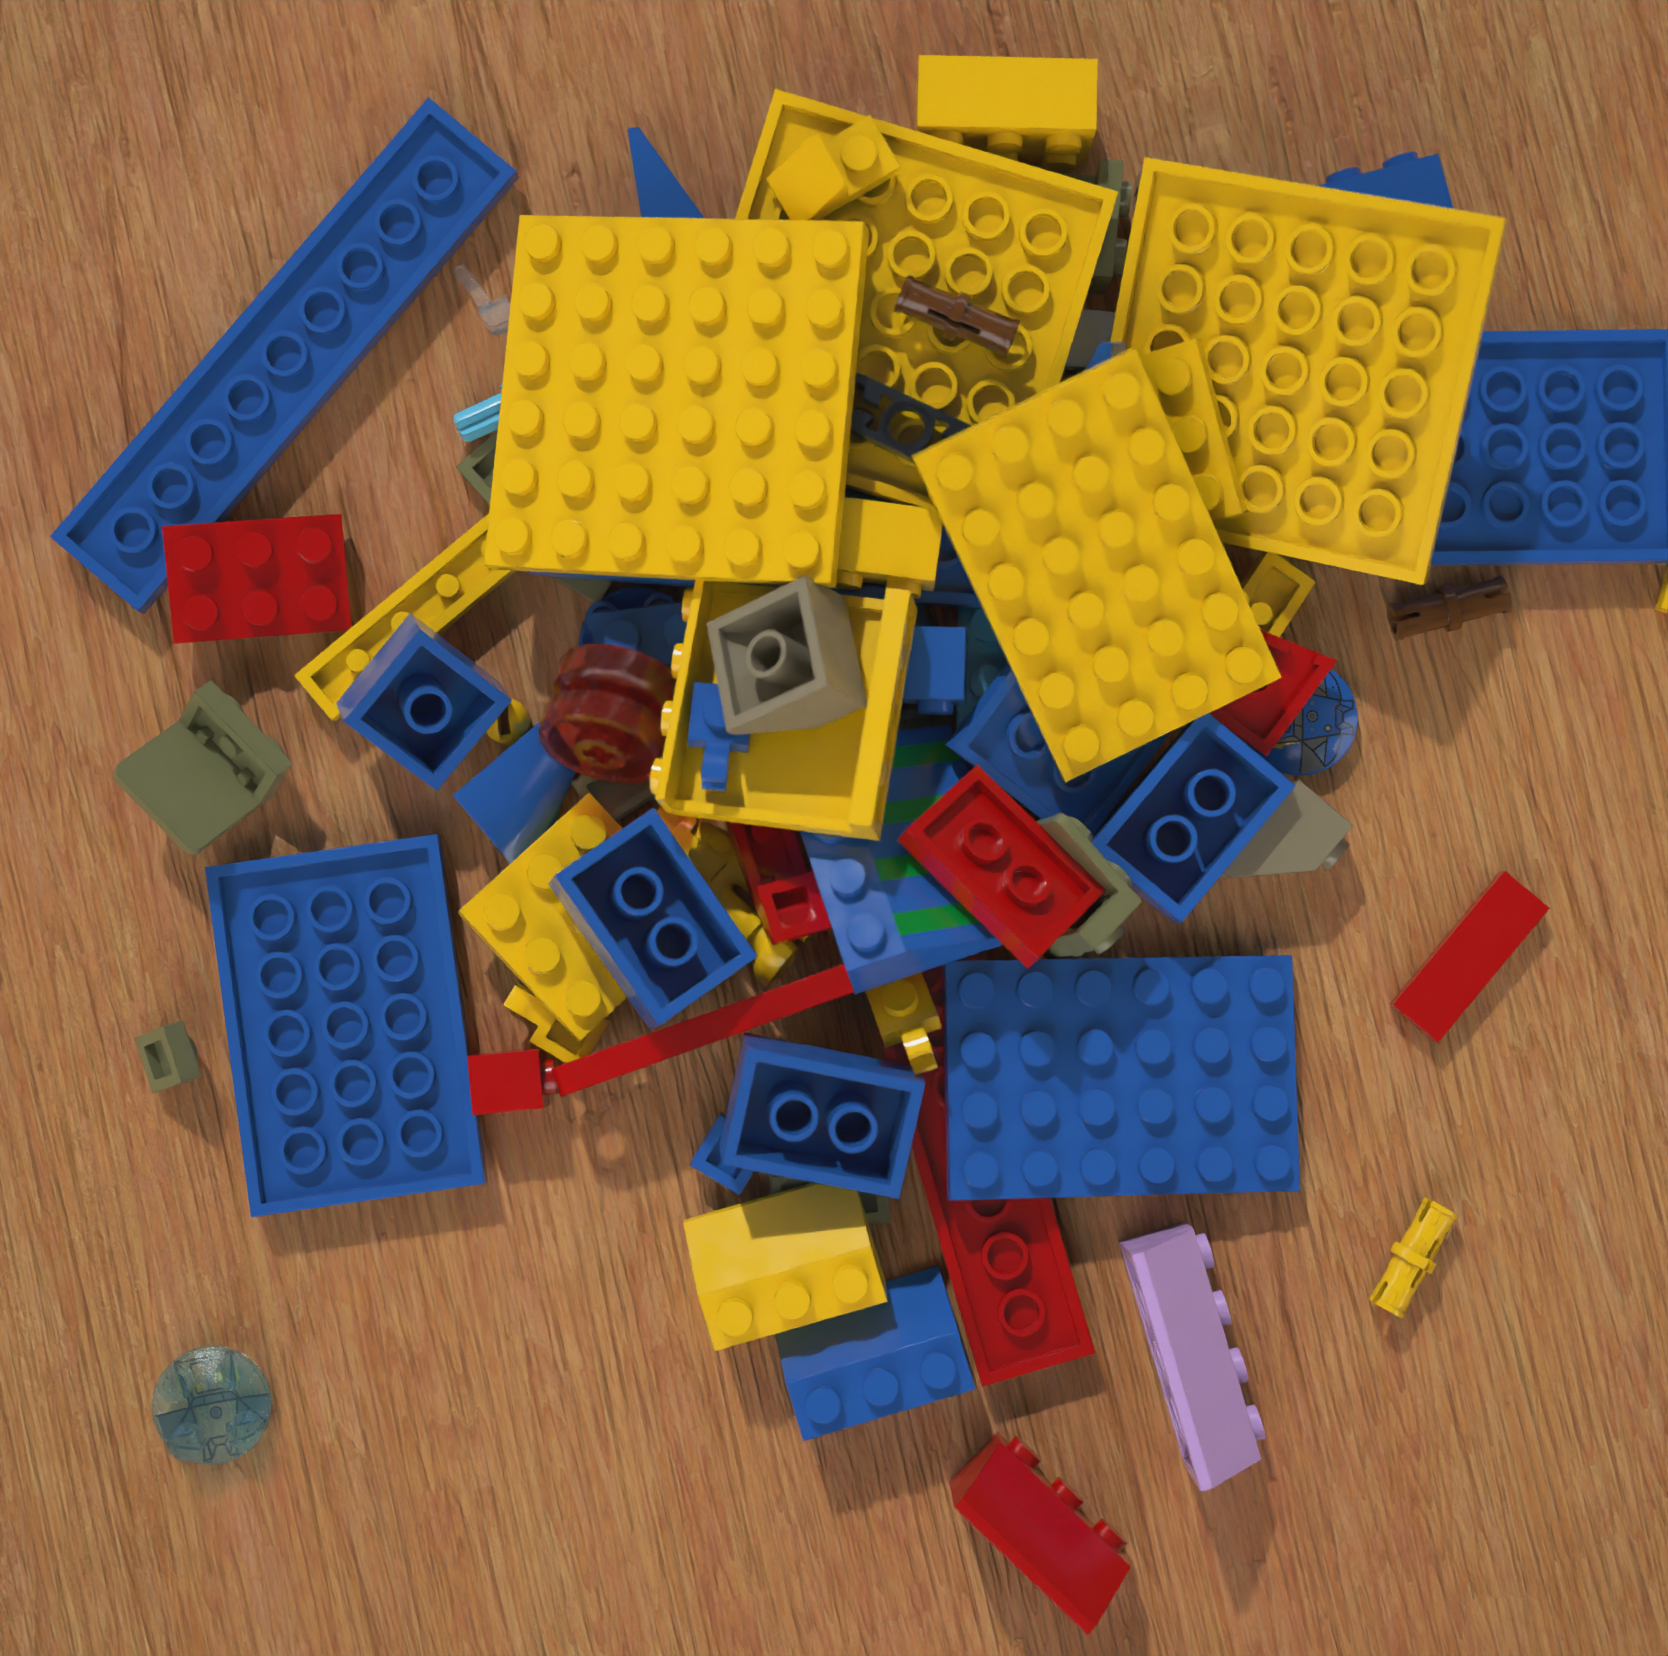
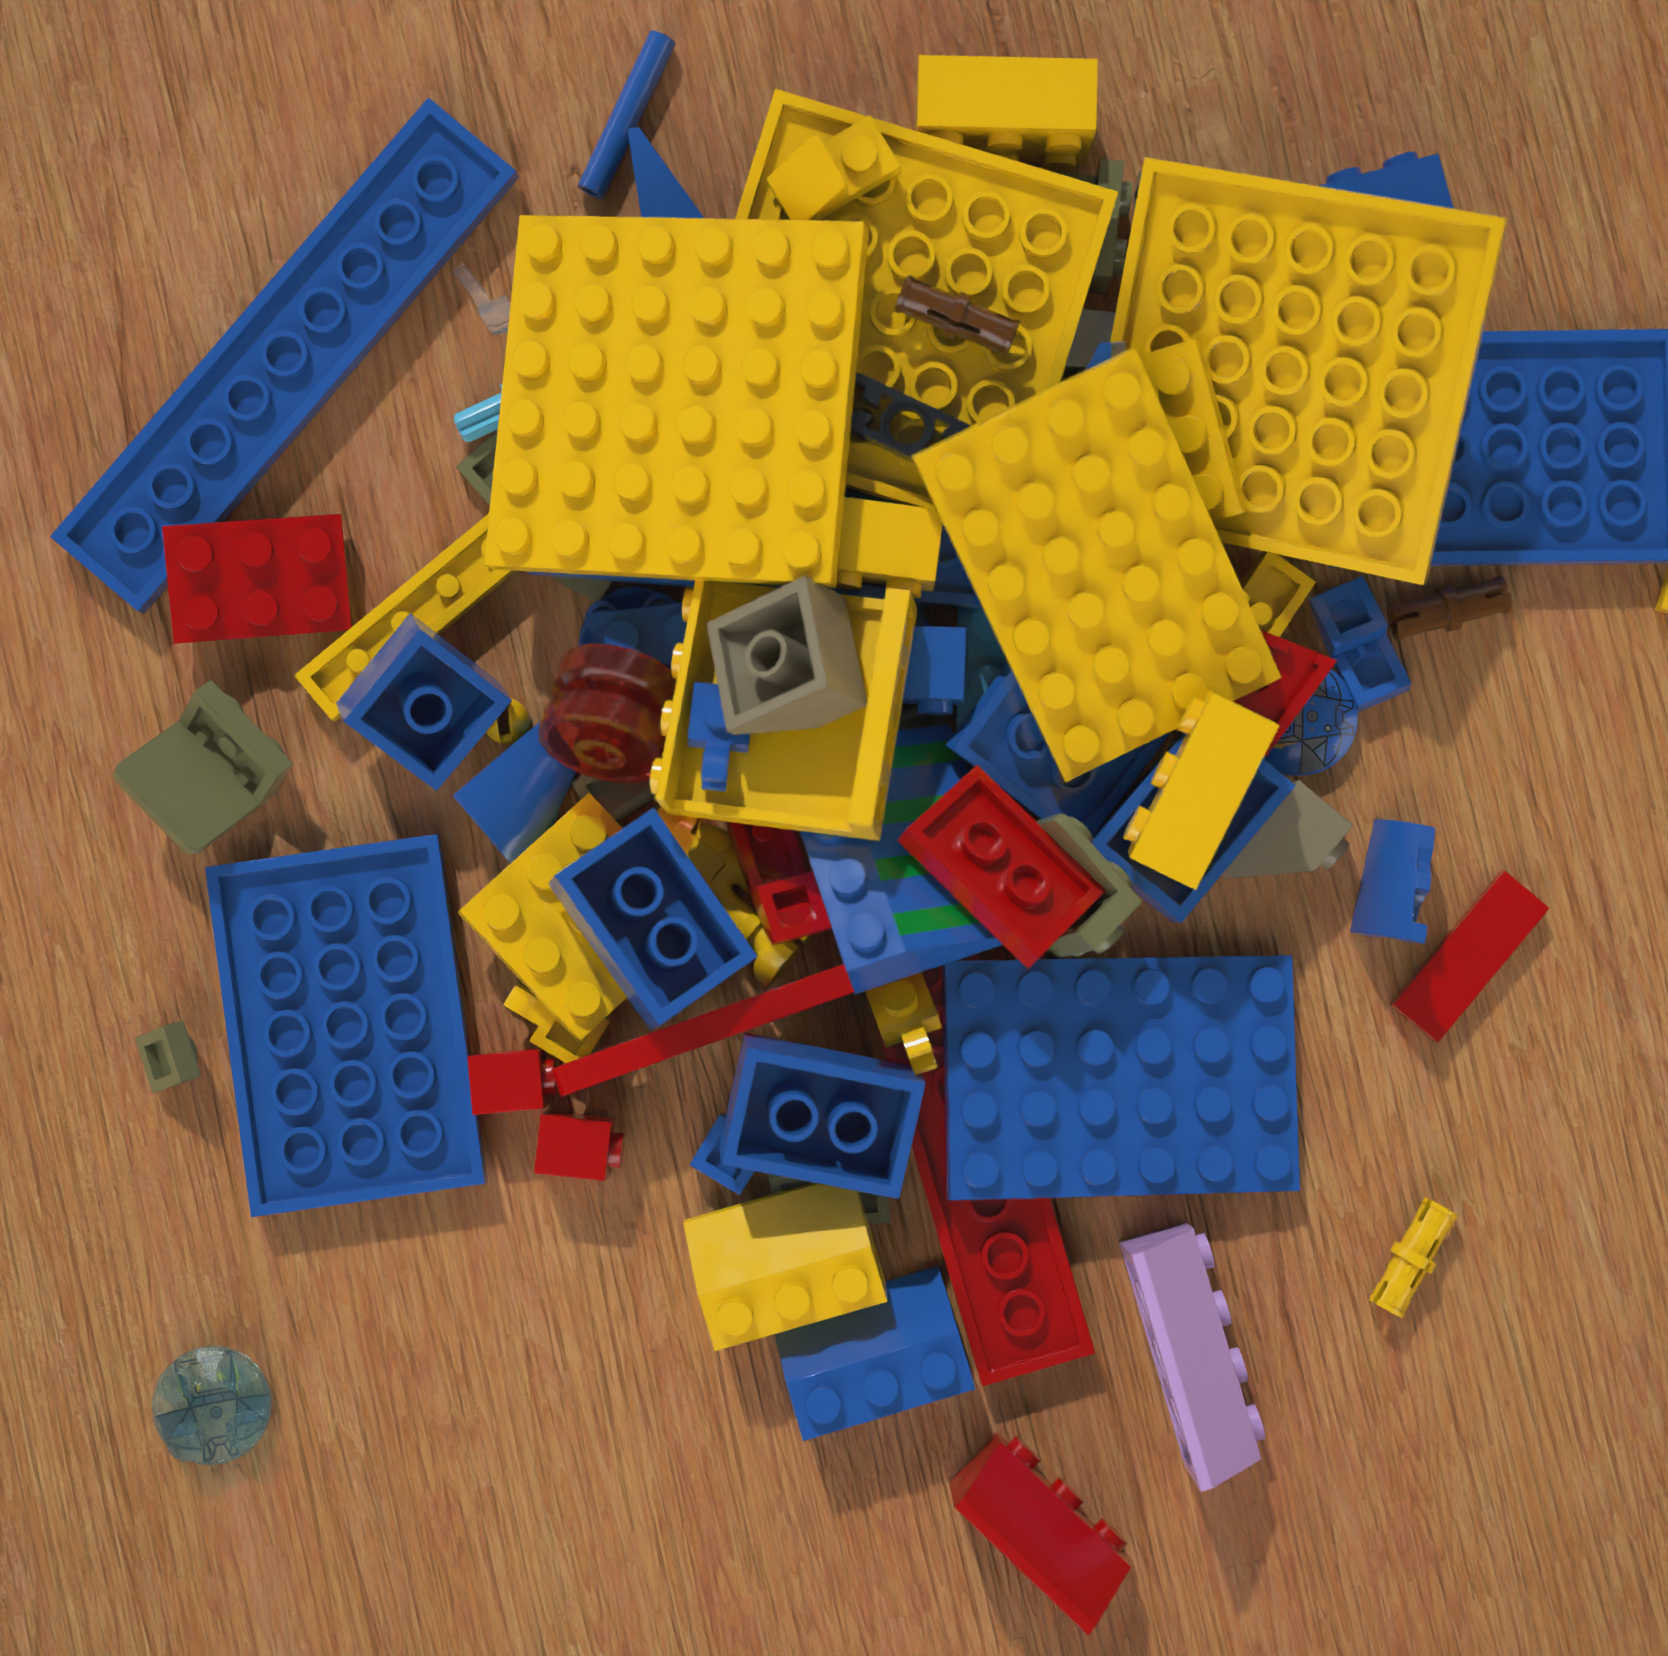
none -> red brick [534,1111,625,1181]
none -> blue piece [577,30,676,200]
none -> yellow brick [1123,690,1279,890]
none -> blue slope [1309,576,1412,713]
none -> blue slope [1350,819,1435,944]

